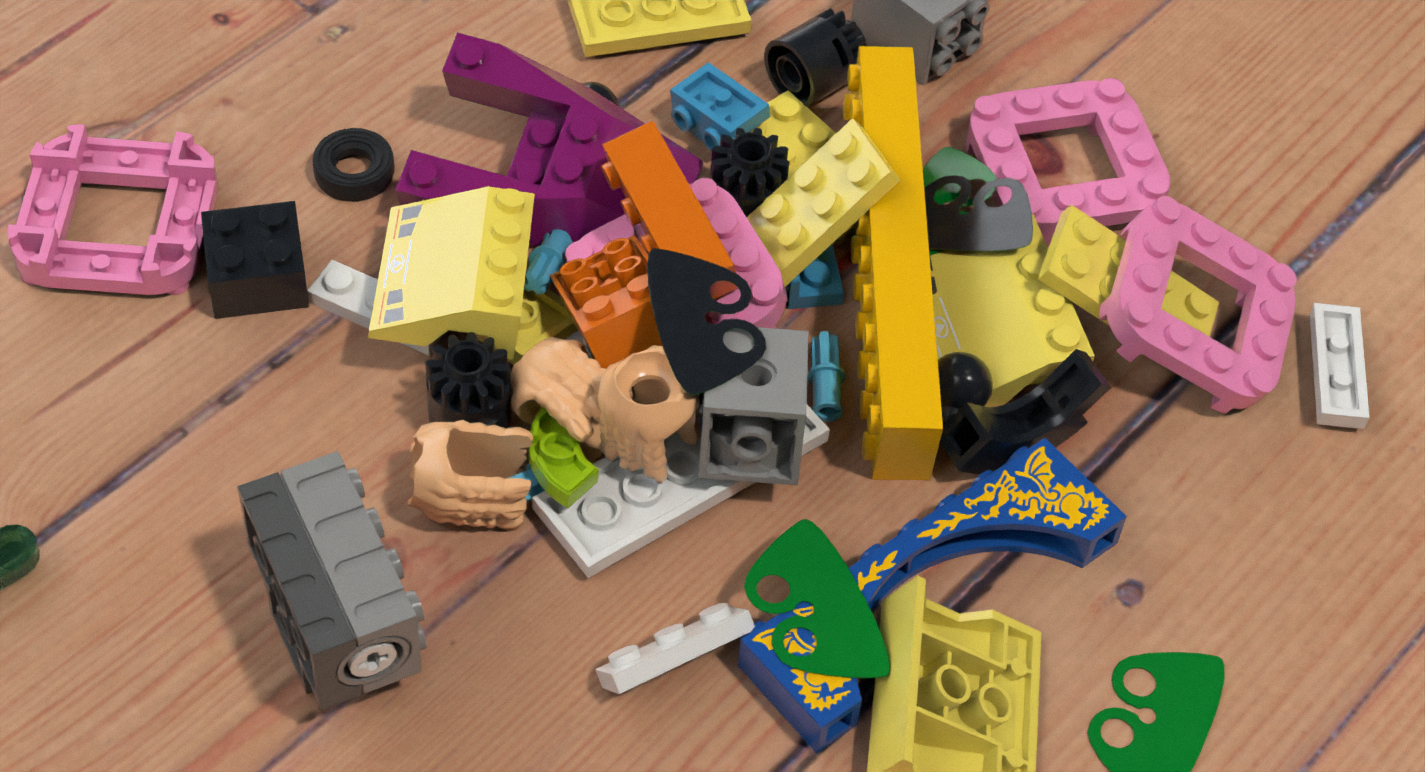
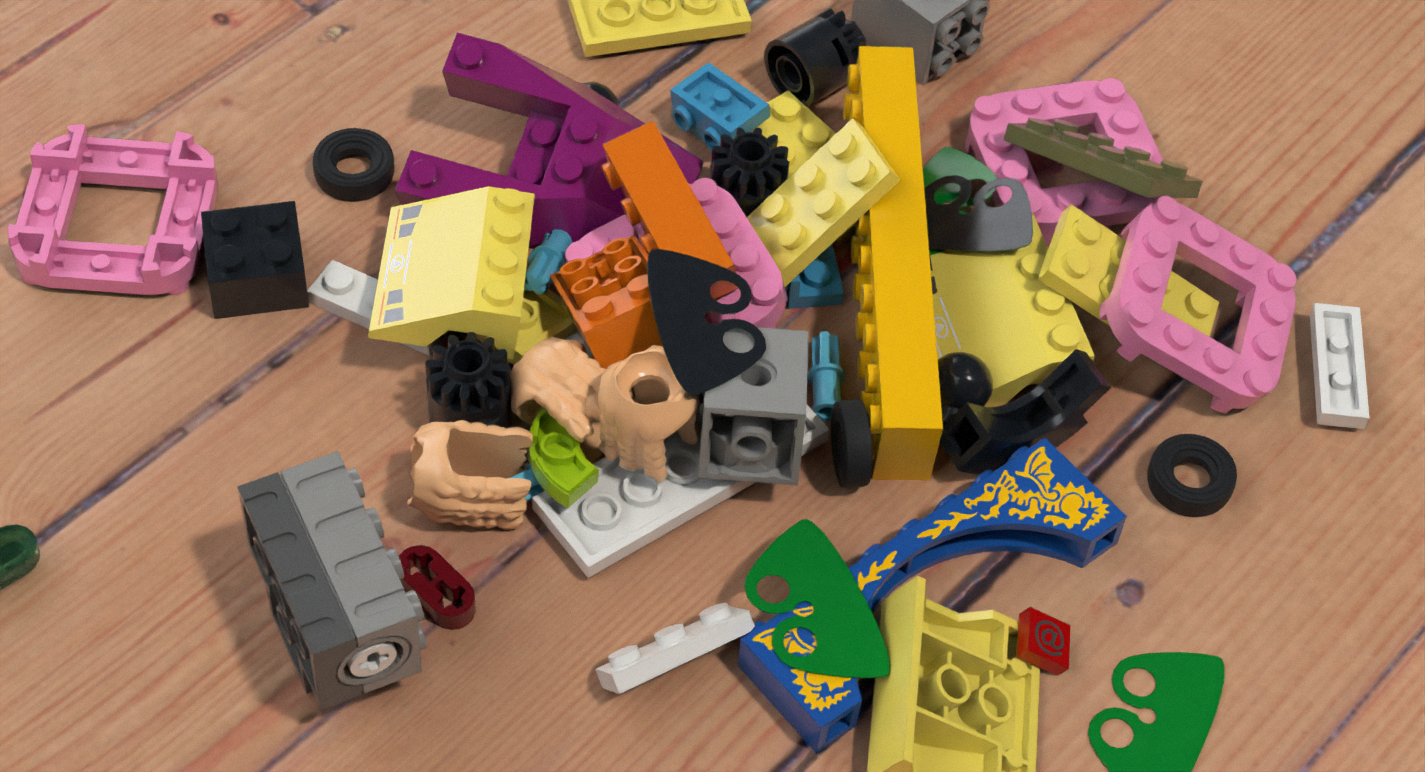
none -> dark red beam [398,545,476,630]
none -> black tyre [831,399,872,488]
none -> olive plate [1003,118,1203,198]
none -> red tile [1017,607,1071,676]
none -> black tyre [1147,434,1237,517]

